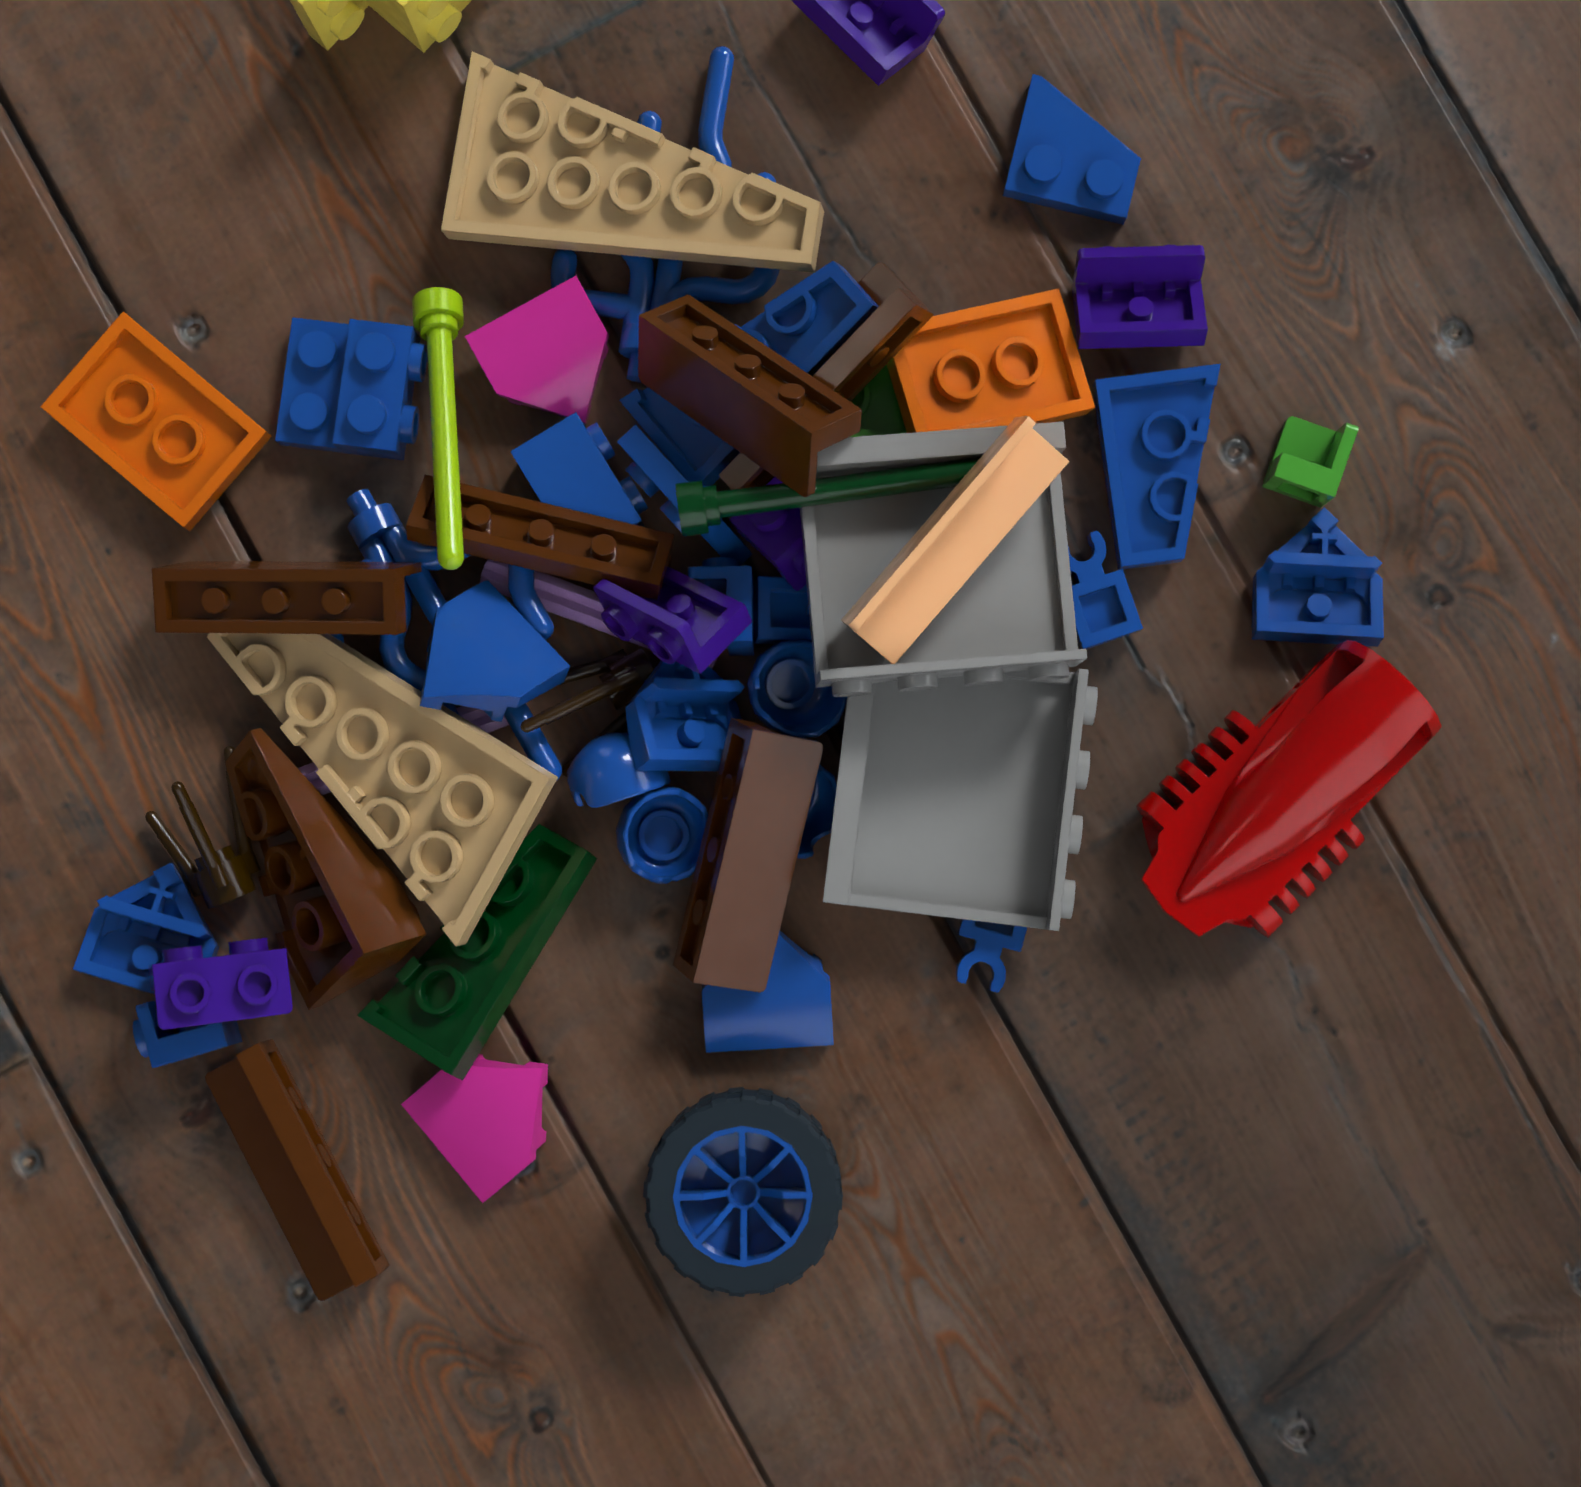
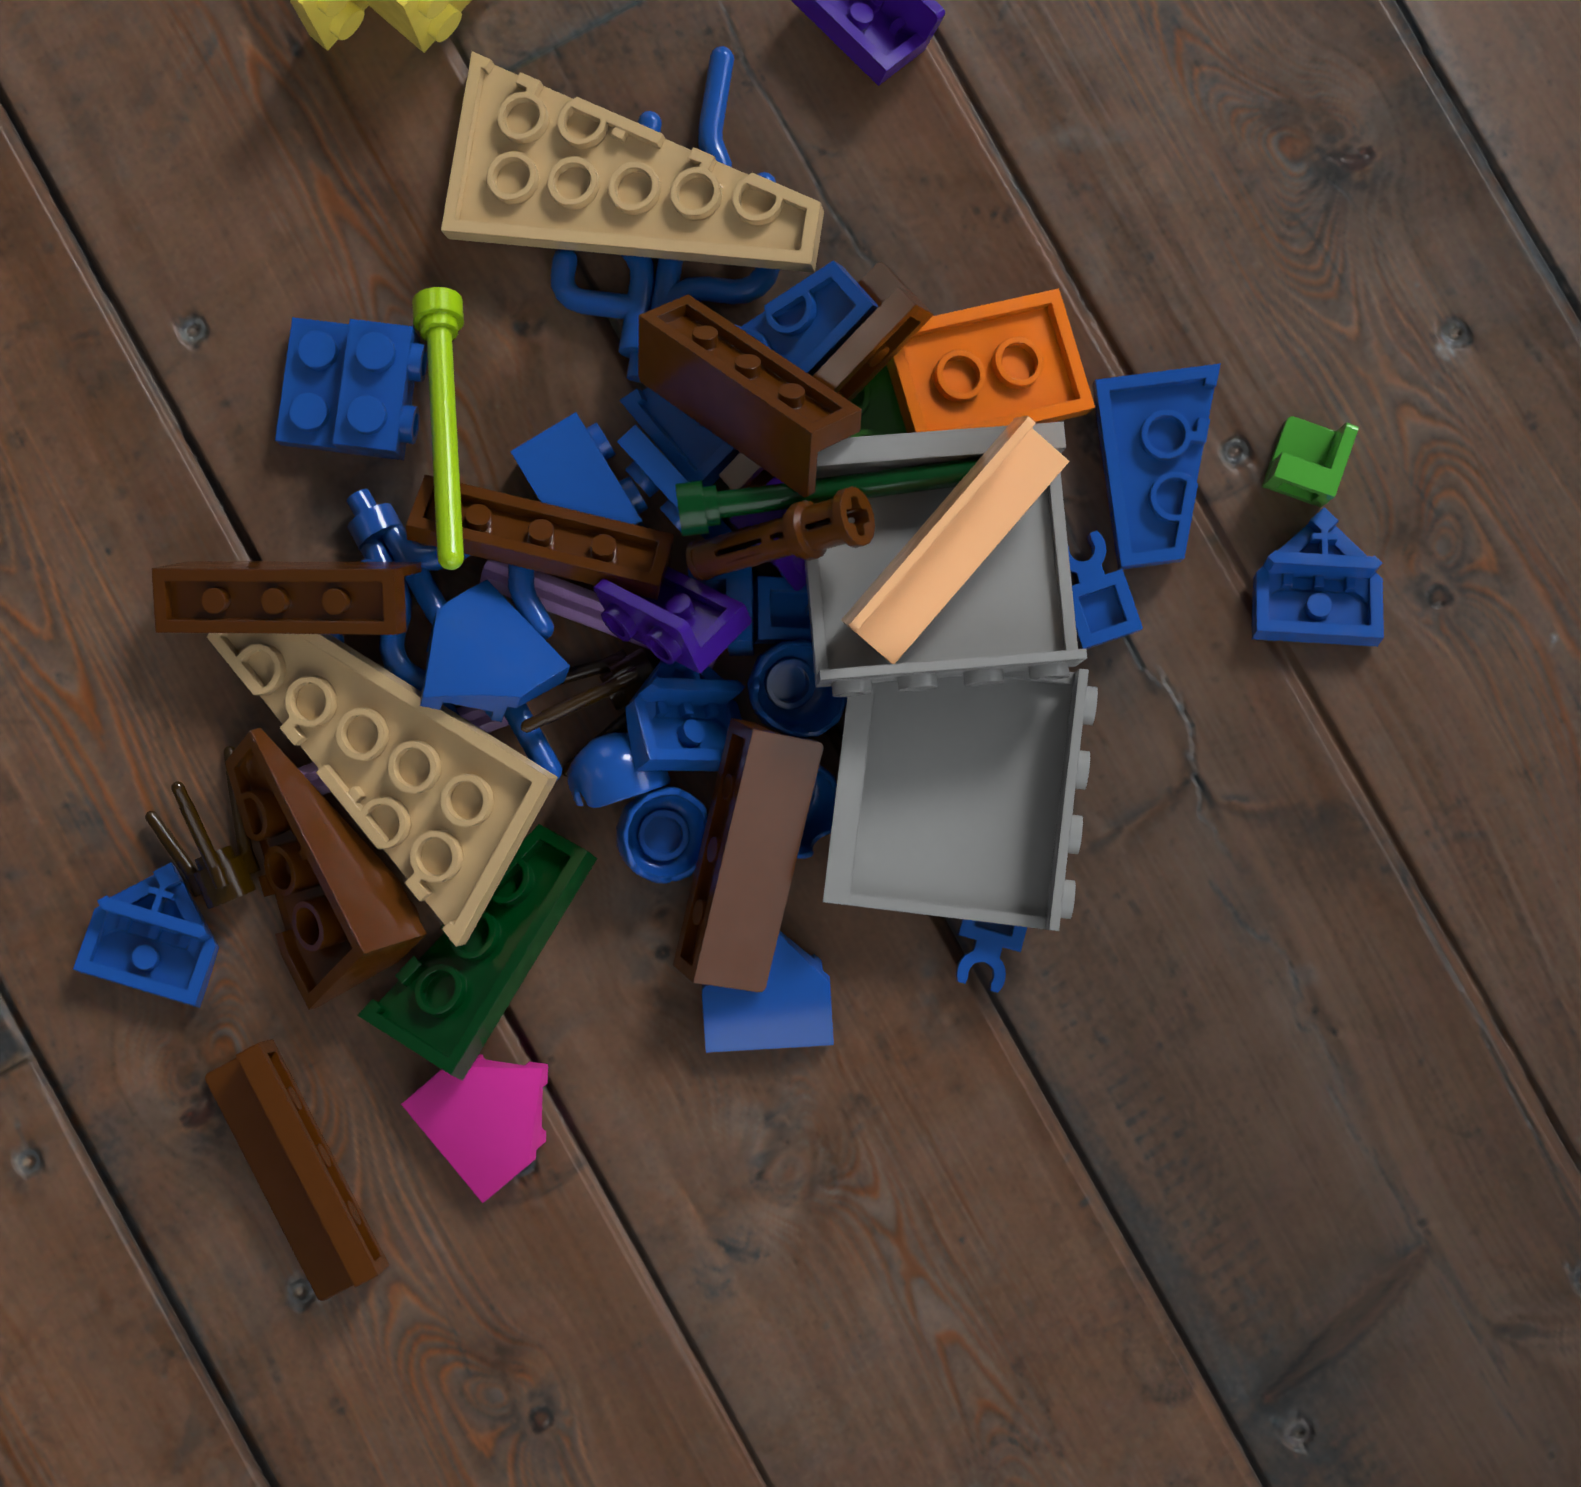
orange plate [40,311,272,531] -> none
blue bracket [132,1001,243,1068] -> none
dark purple bracket [148,938,293,1030] -> none
dark pink slope [465,276,609,425] -> none
wheel [643,1087,843,1297] -> none
blue wing [1003,74,1141,225] -> none
dark purple bracket [1072,245,1208,349] -> none
red connector [1136,640,1442,938] -> none
none -> reddish brown pin [686,486,875,581]

